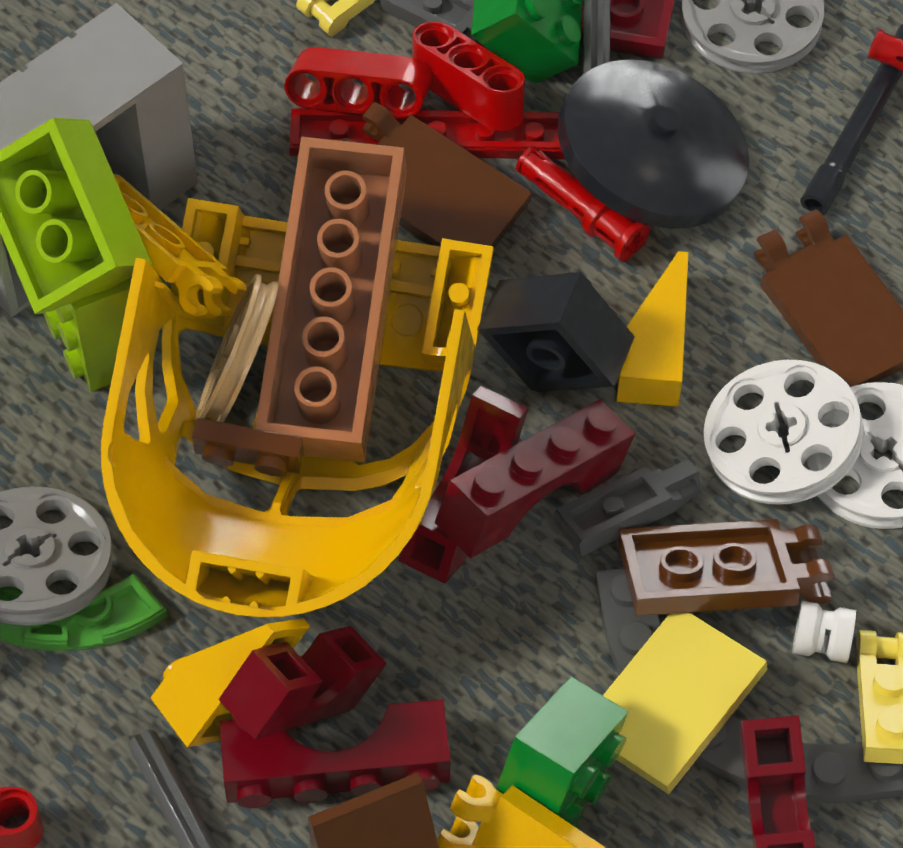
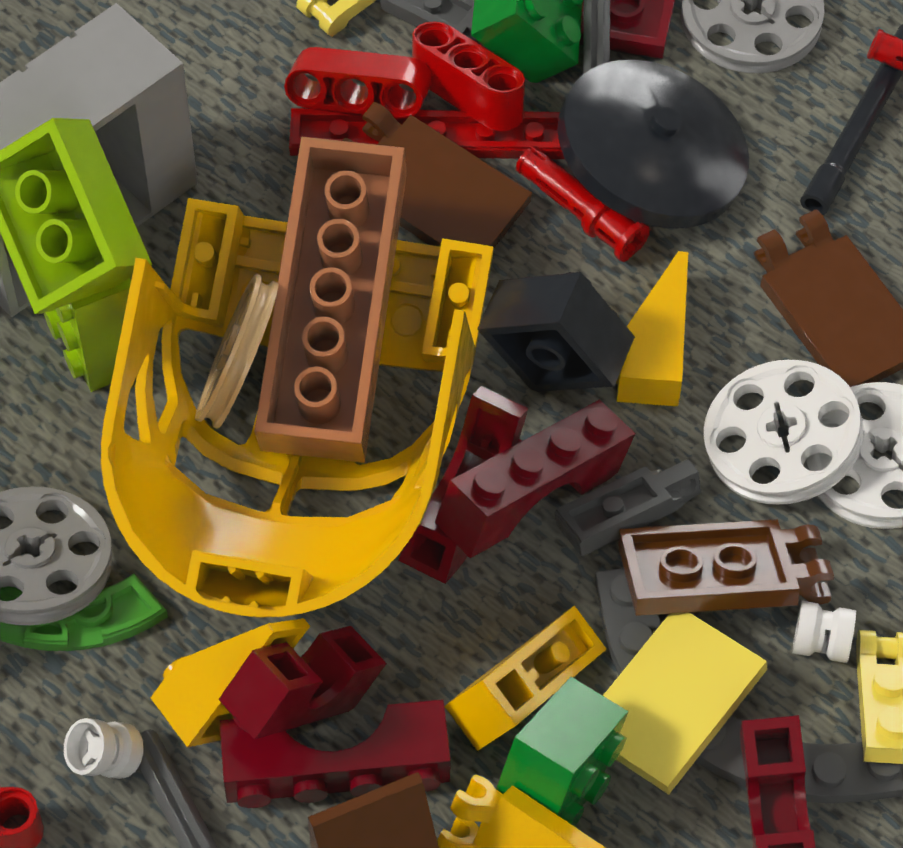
yellow tile [113,174,247,316] -> none
reddish brown plate [192,418,304,477] -> none
none -> white wheel [64,718,143,779]
none -> yellow slope [444,605,607,751]

